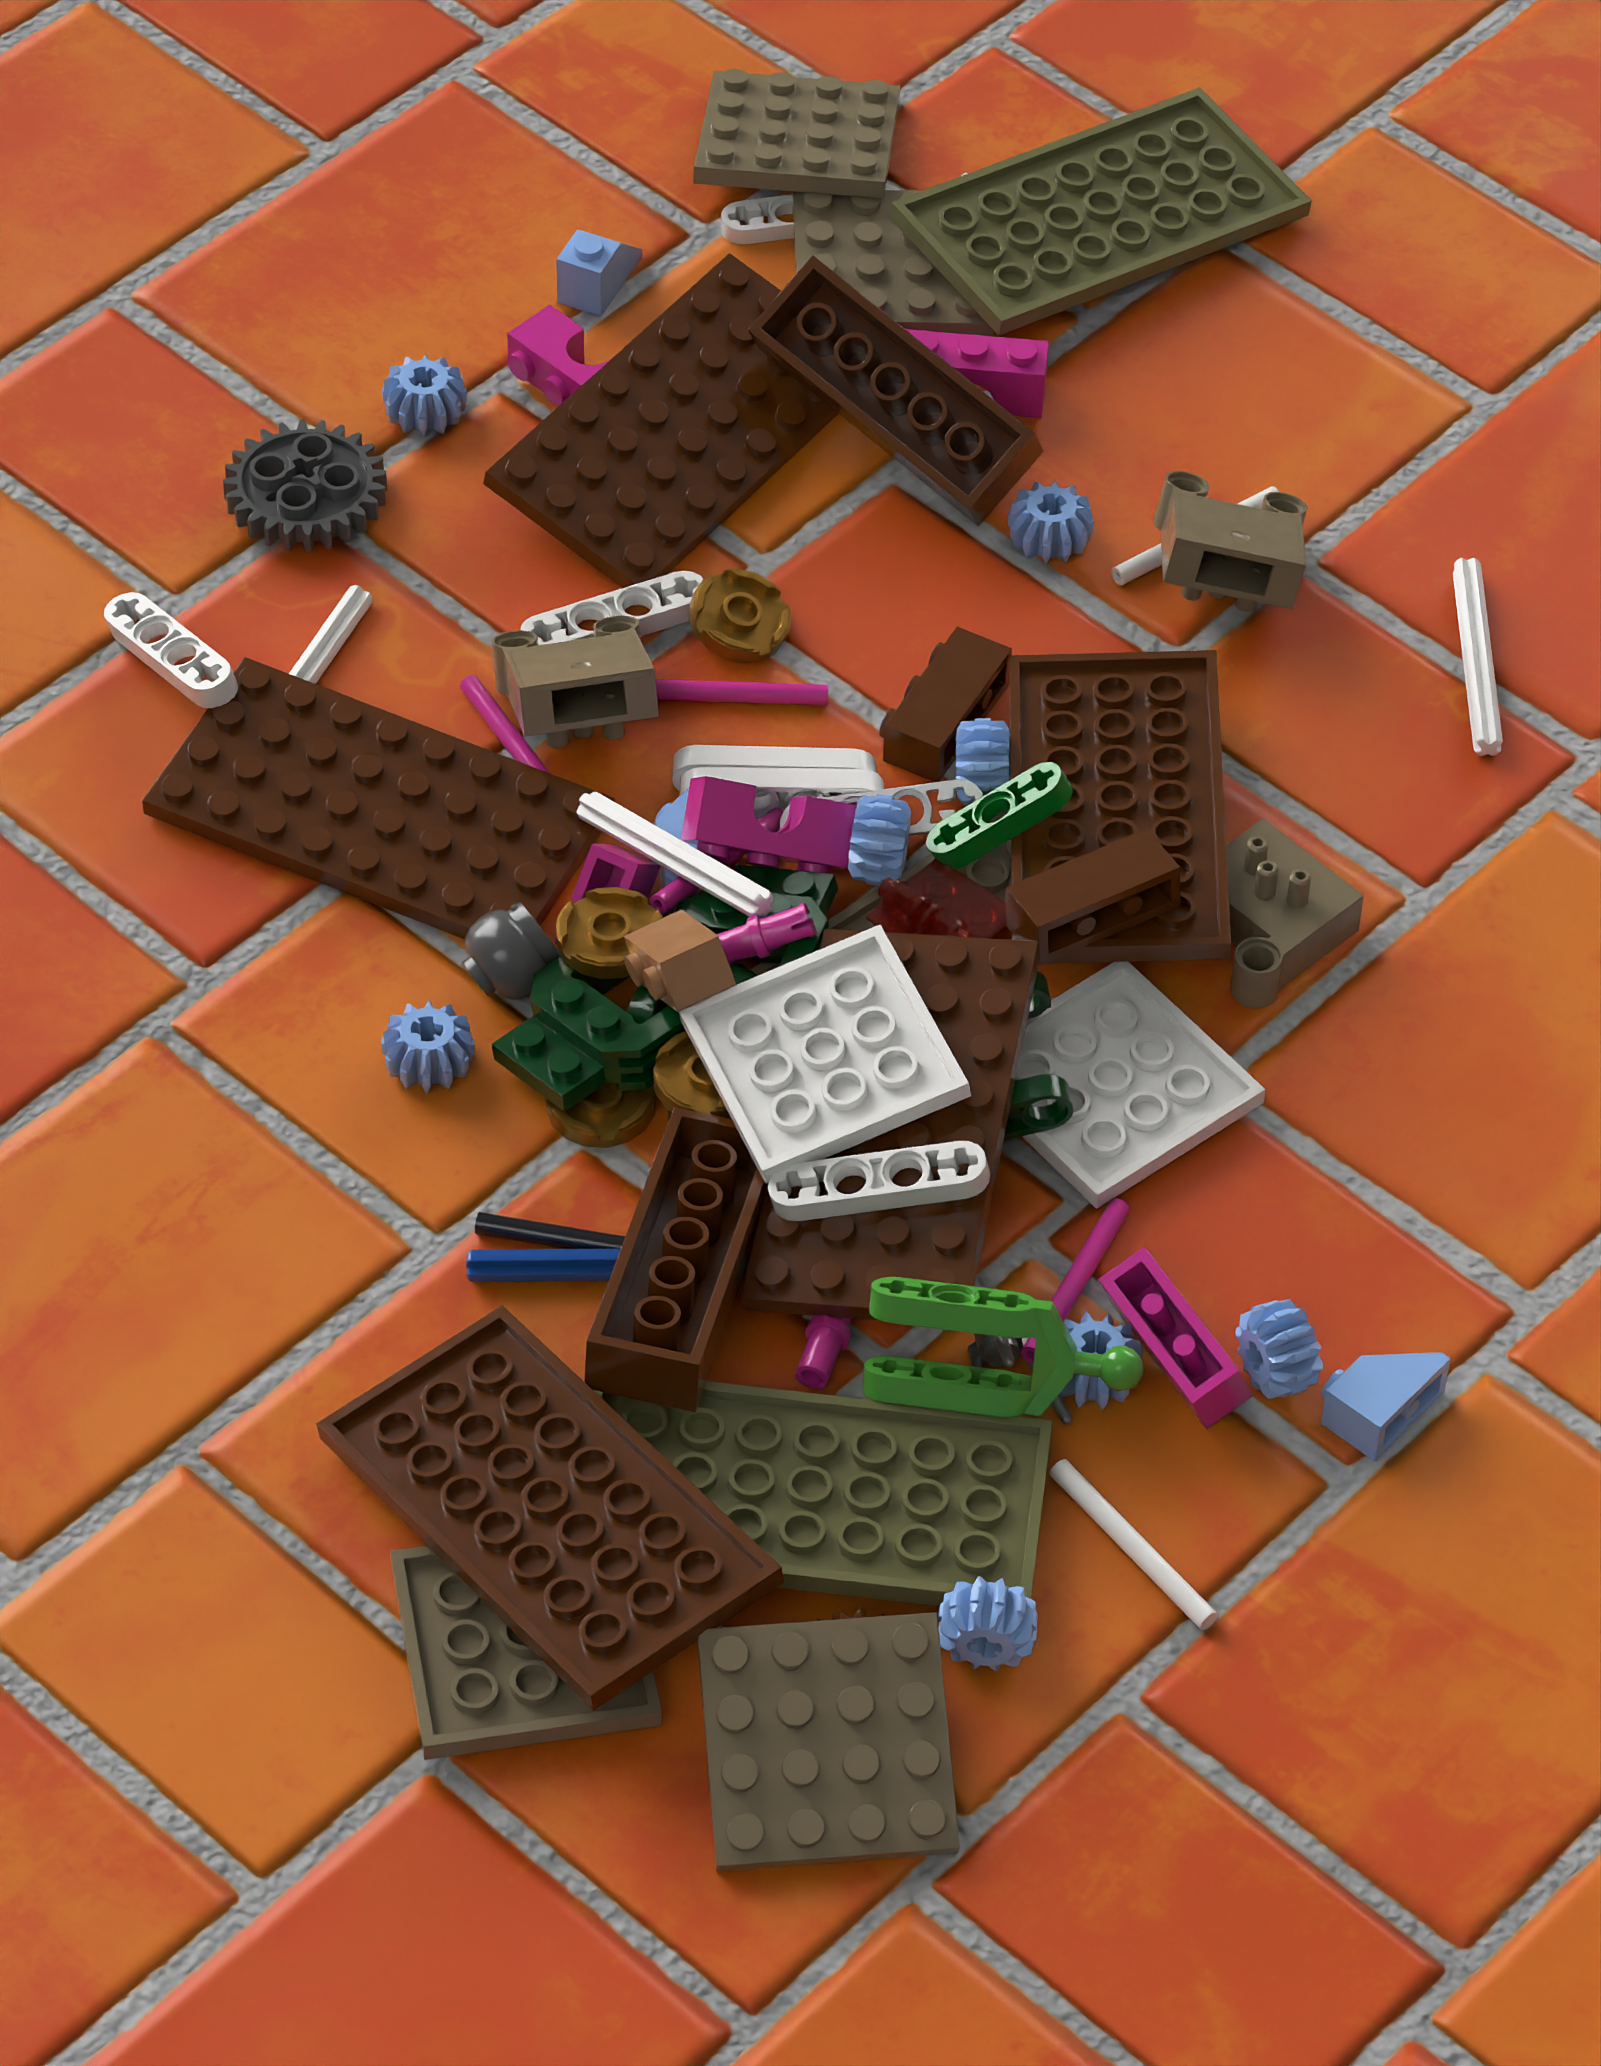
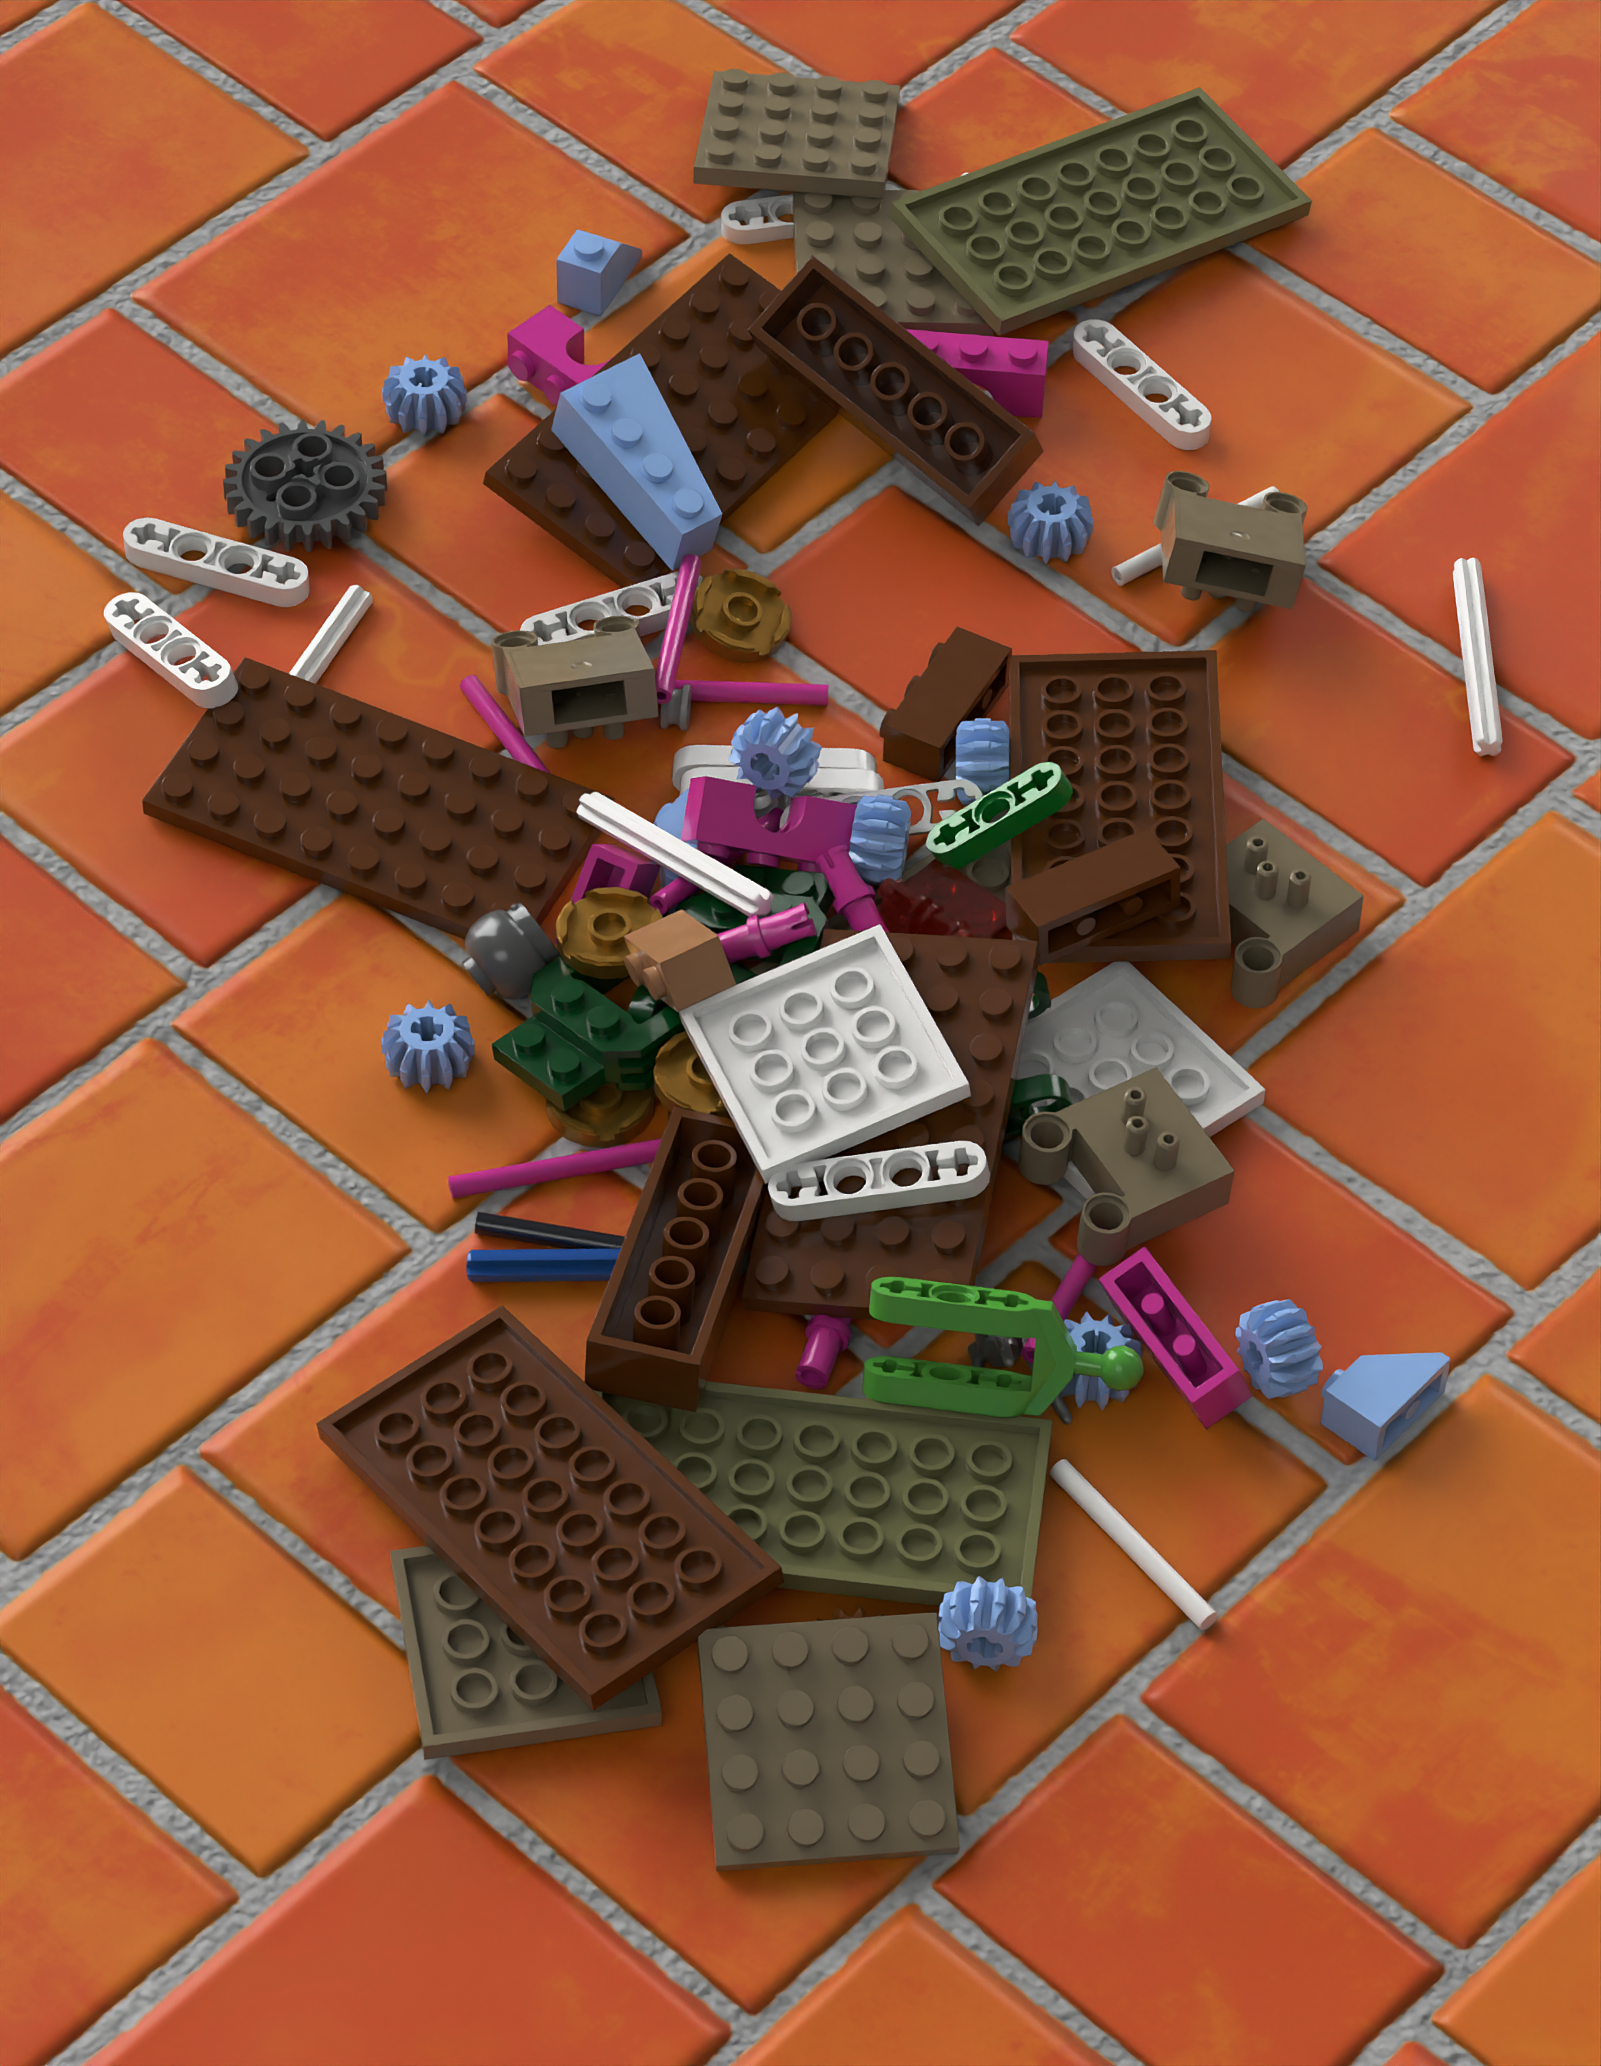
none -> white beam [123,517,310,607]
none -> dark pink piece [448,1138,662,1199]
none -> light blue wedge [551,353,722,571]
none -> dark pink piece [655,554,702,704]
none -> light grey bush [660,684,692,731]
none -> light blue gear [728,706,822,800]
none -> dark pink pin [815,845,889,933]
none -> dark tan piece [1018,1067,1235,1266]
none -> white beam [1072,319,1212,450]

